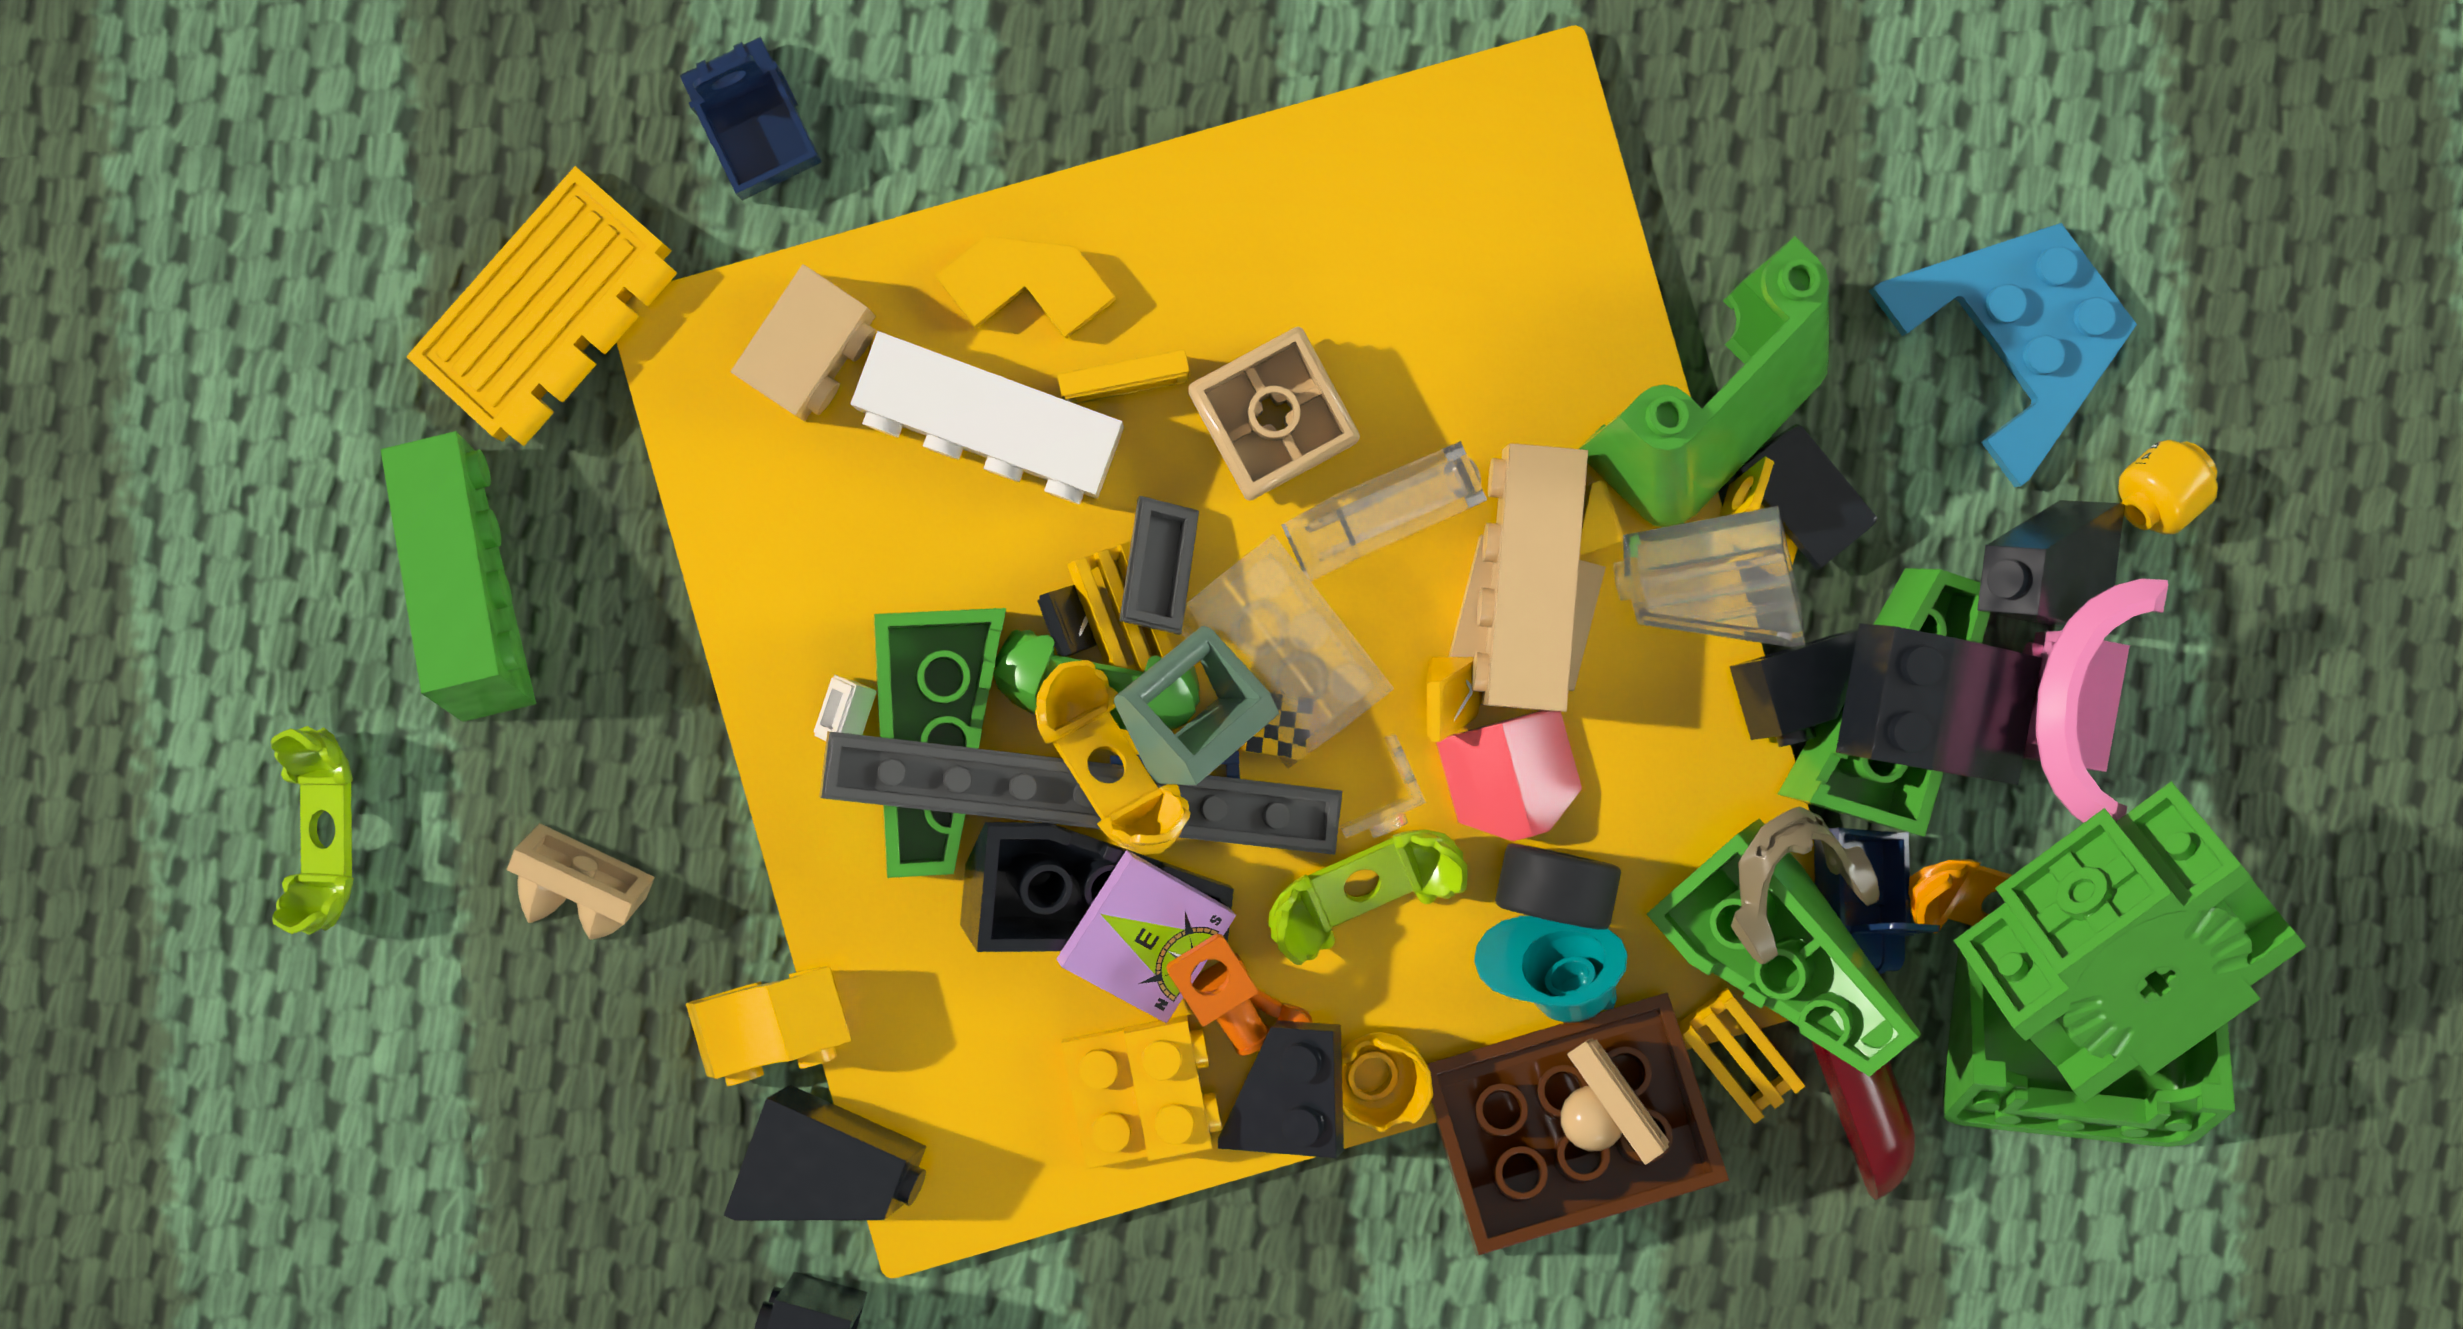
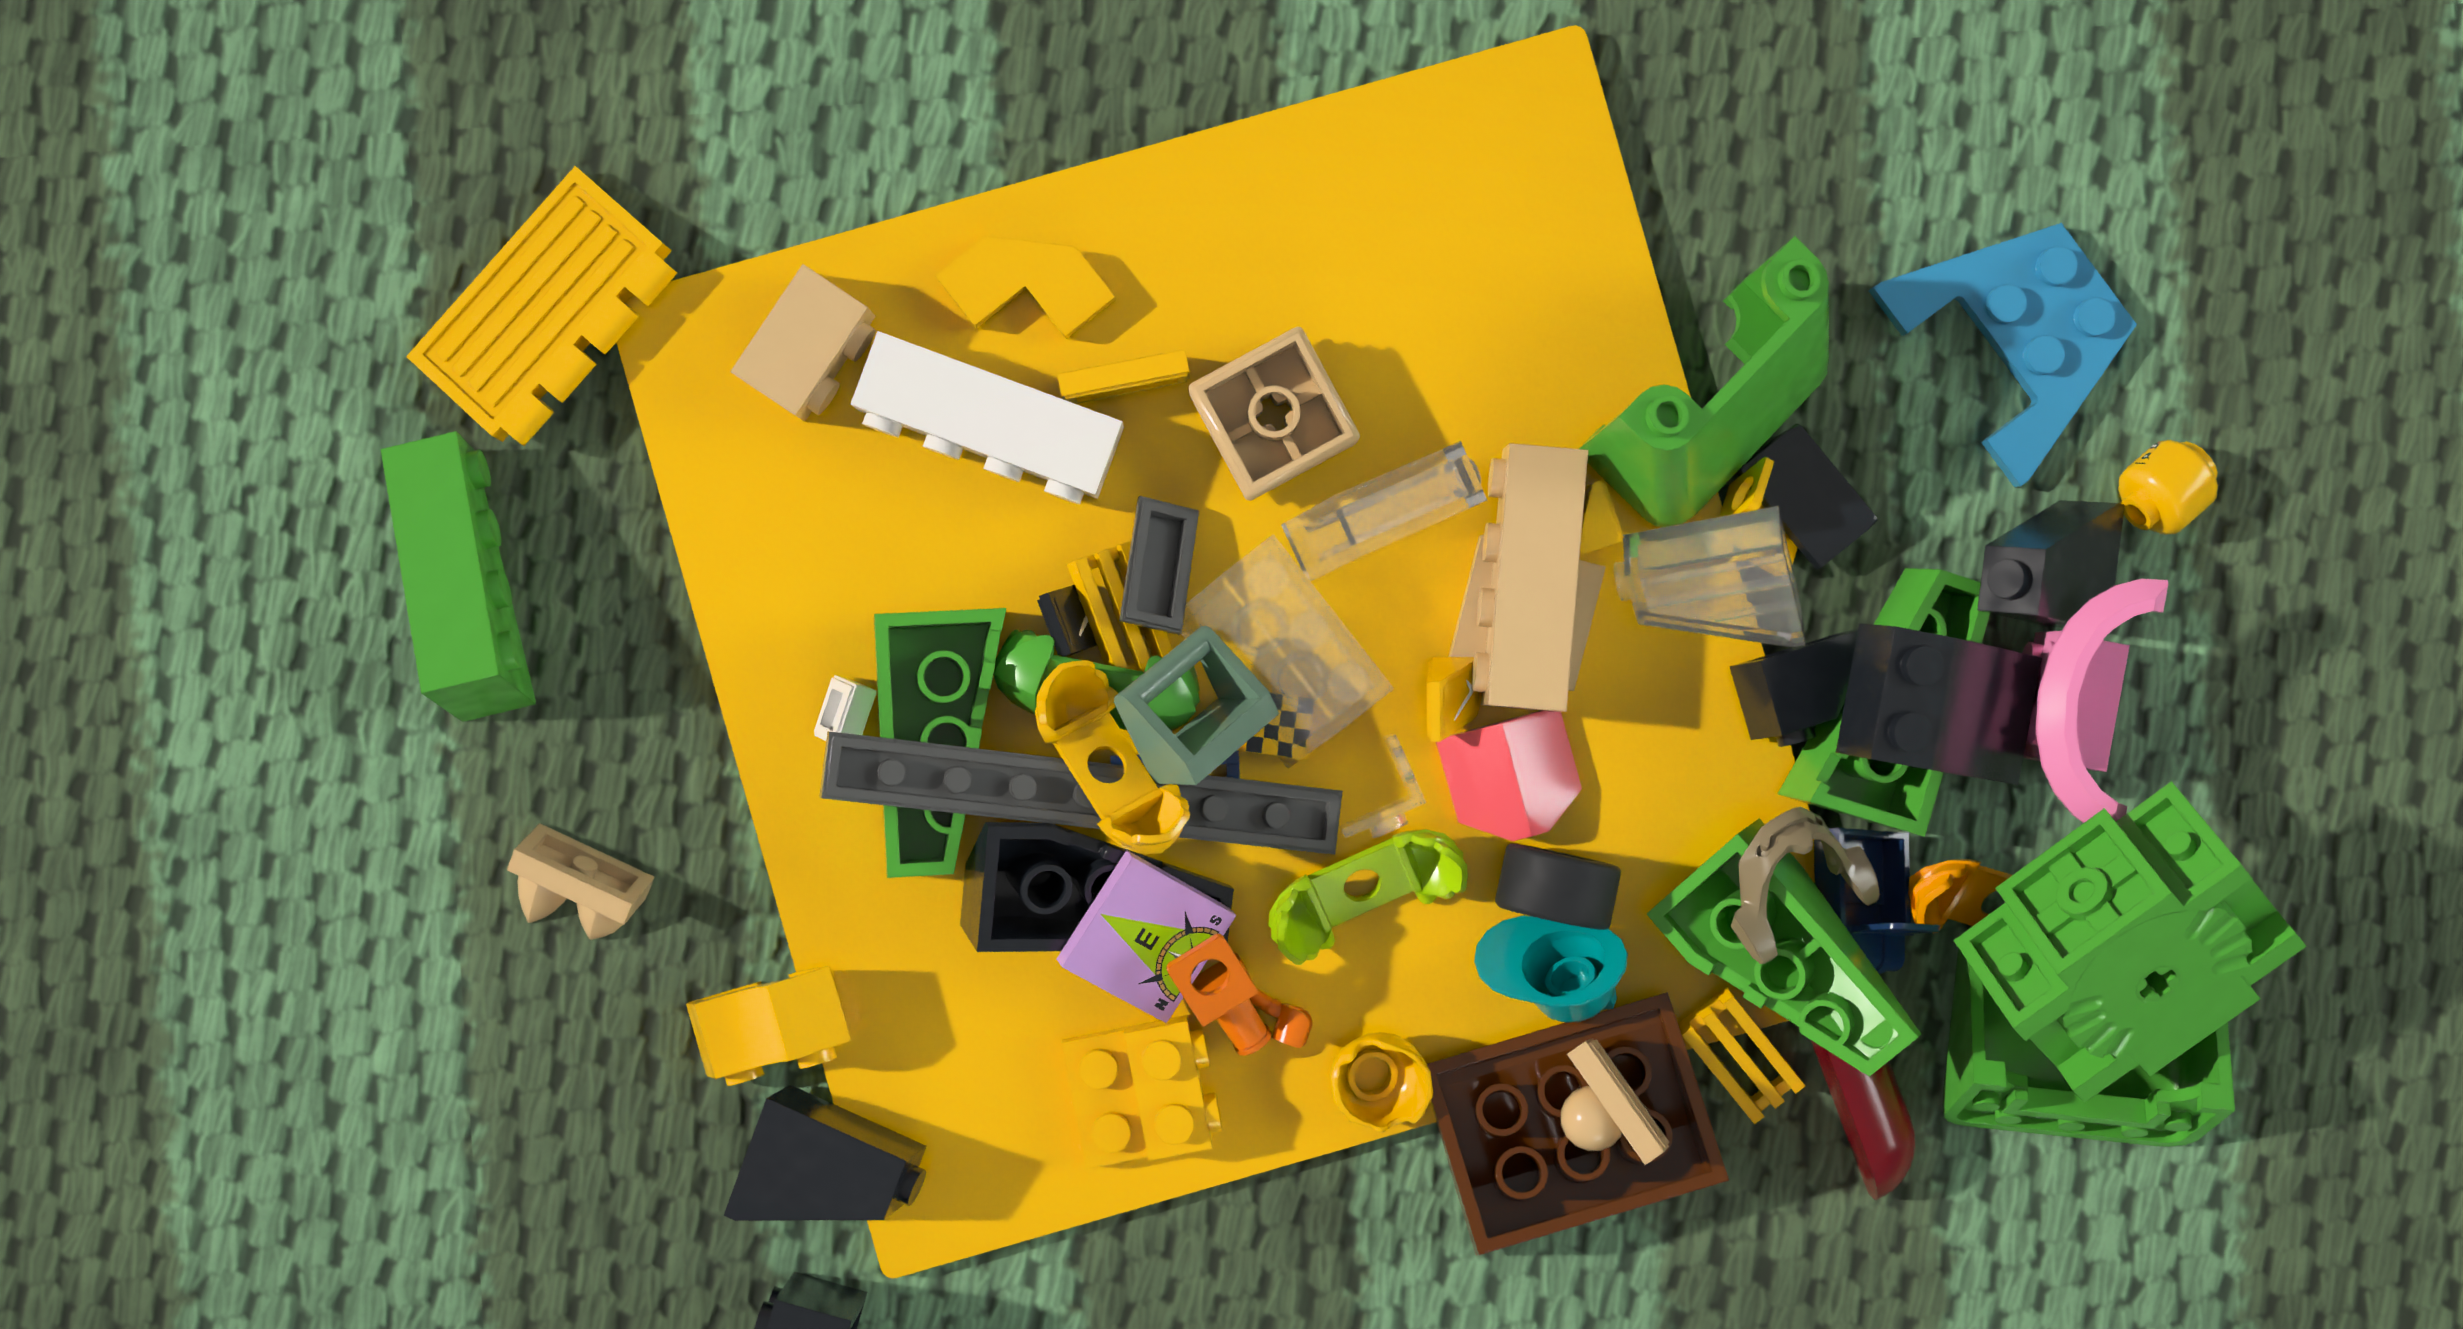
lime piece [271,726,354,935] -> none
dark blue piece [680,36,822,201] -> none
black wing [1218,1021,1344,1158] -> none

